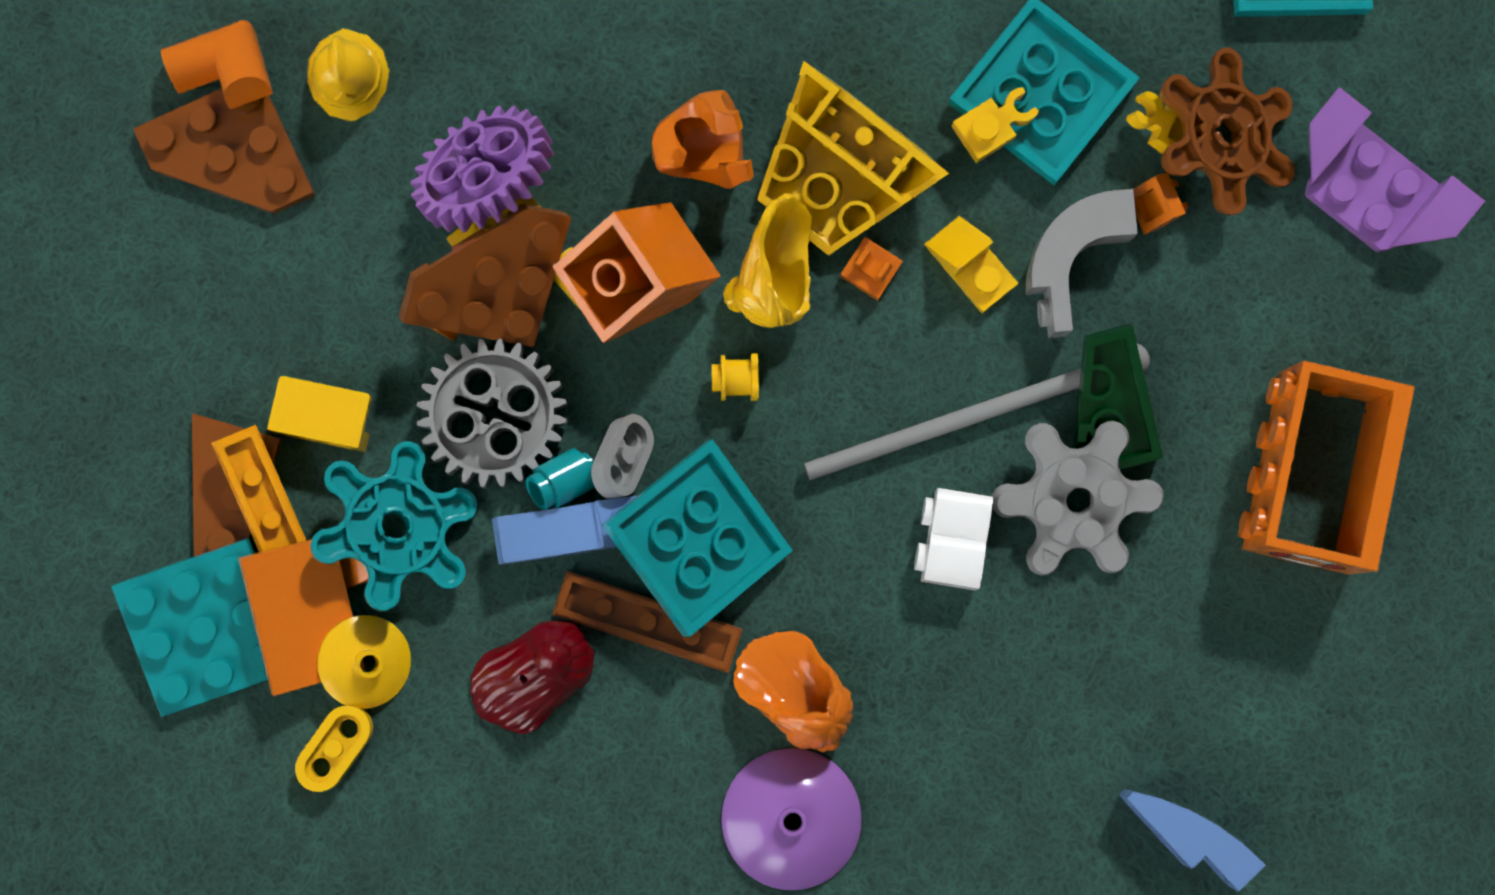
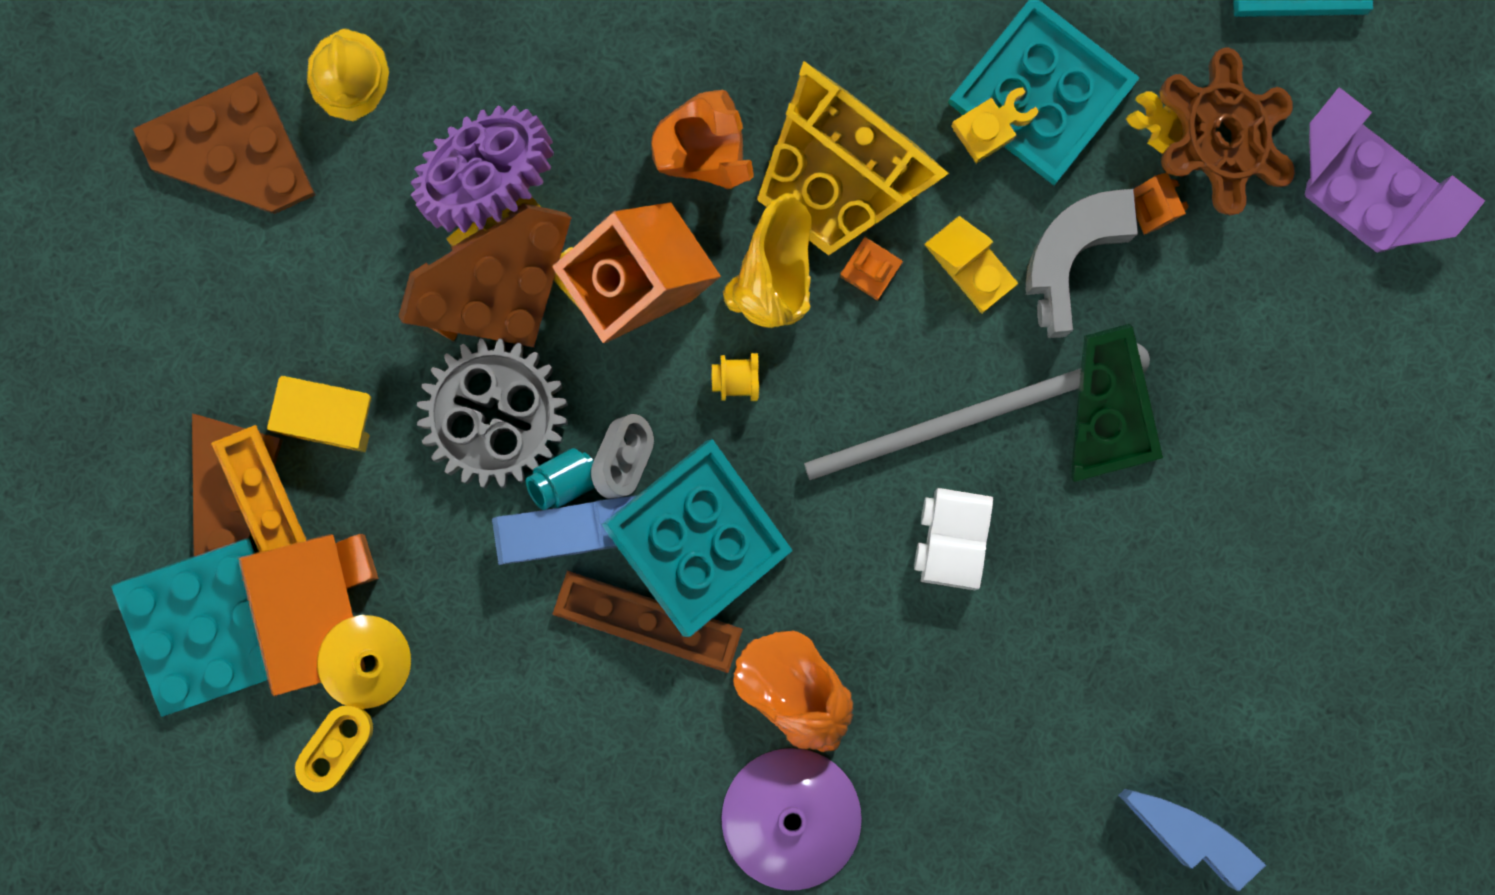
orange brick [160,20,273,110] -> none
teal plate [310,441,478,611] -> none
dark red hair [469,621,594,734] -> none
light grey plate [992,421,1164,576] -> none
orange hose [1237,360,1415,575] -> none

